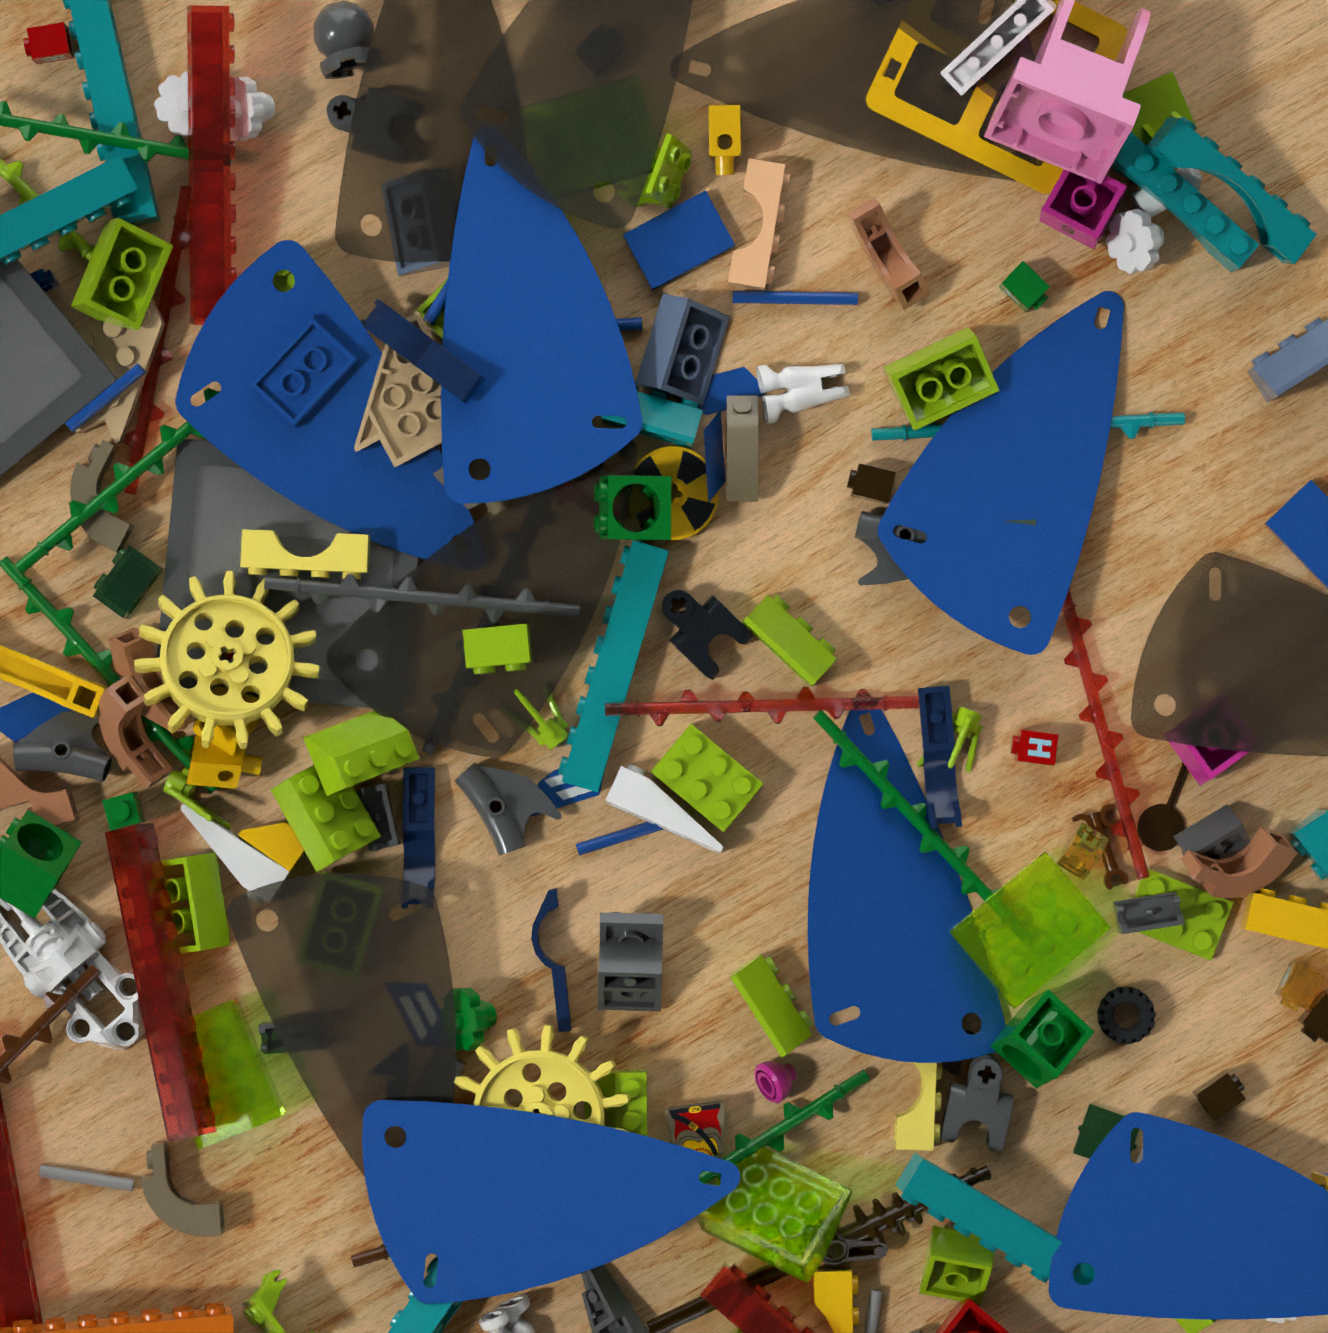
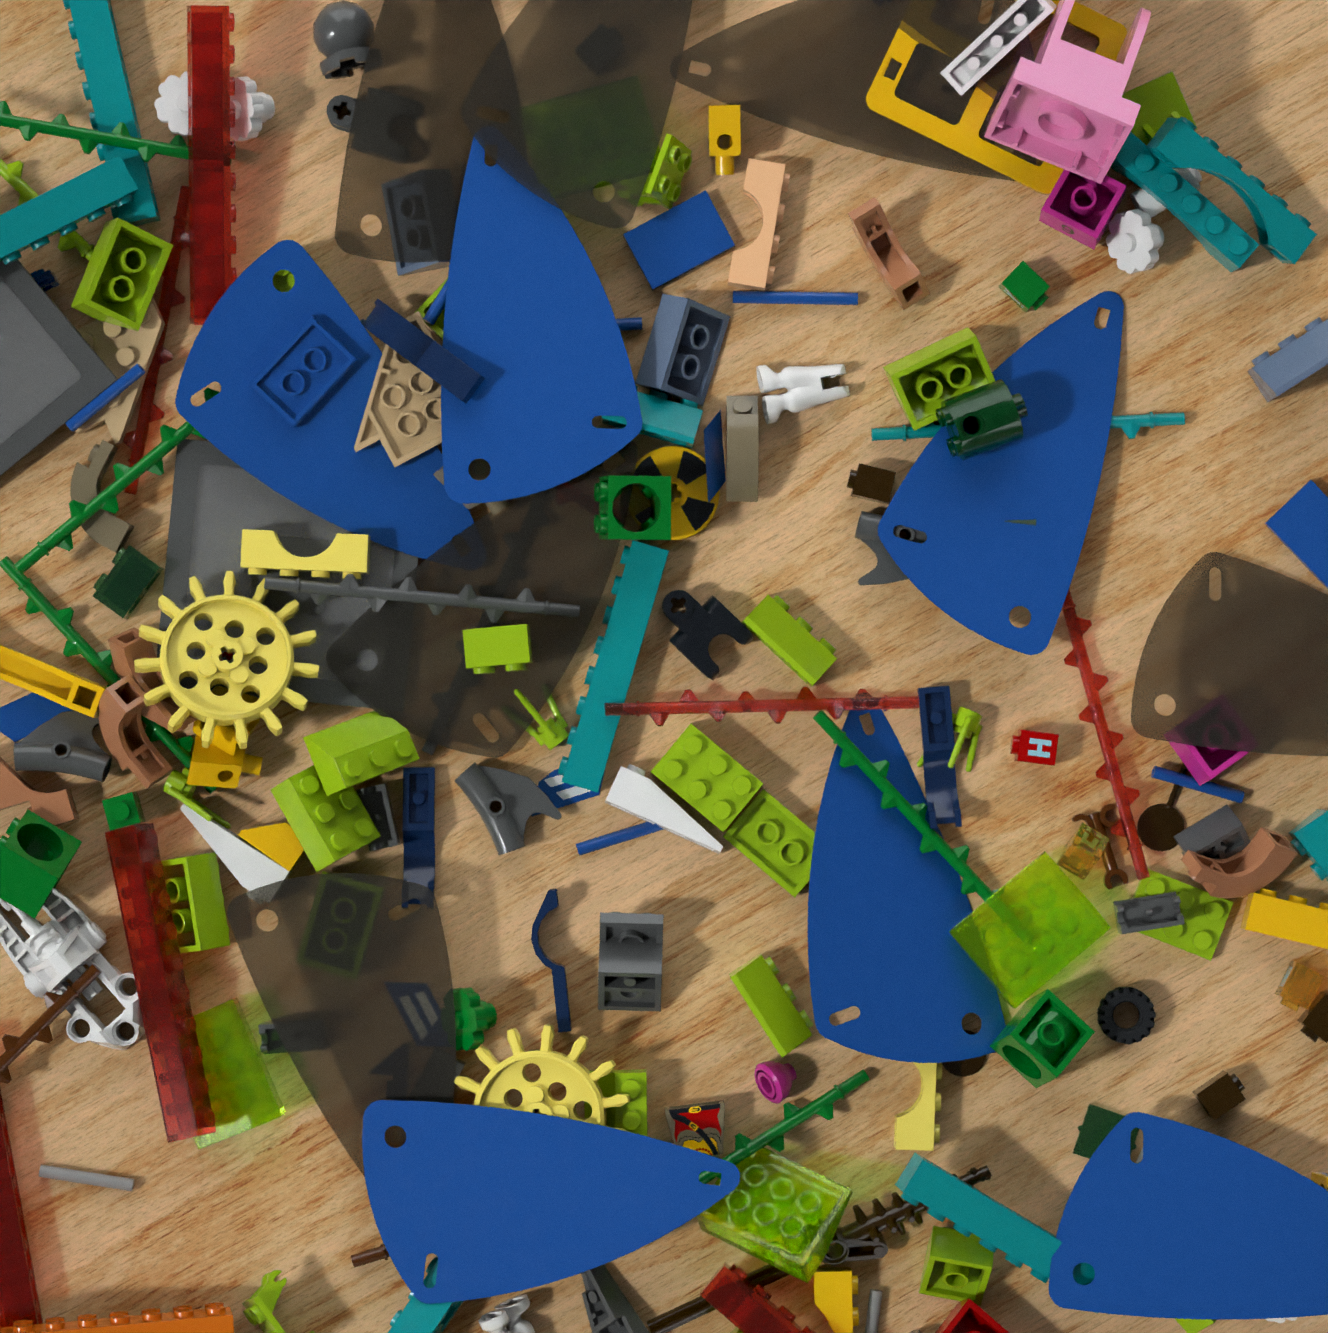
red brick [23,22,74,65] -> none
dark tan arch [141,1141,225,1236] -> none
blue sticker [698,367,766,415] -> none
dark grey piece [940,1054,1013,1153] -> none
none -> lime plate [723,789,815,898]
none -> dark green cylinder [935,379,1028,461]
none -> blue piece [1151,766,1244,803]

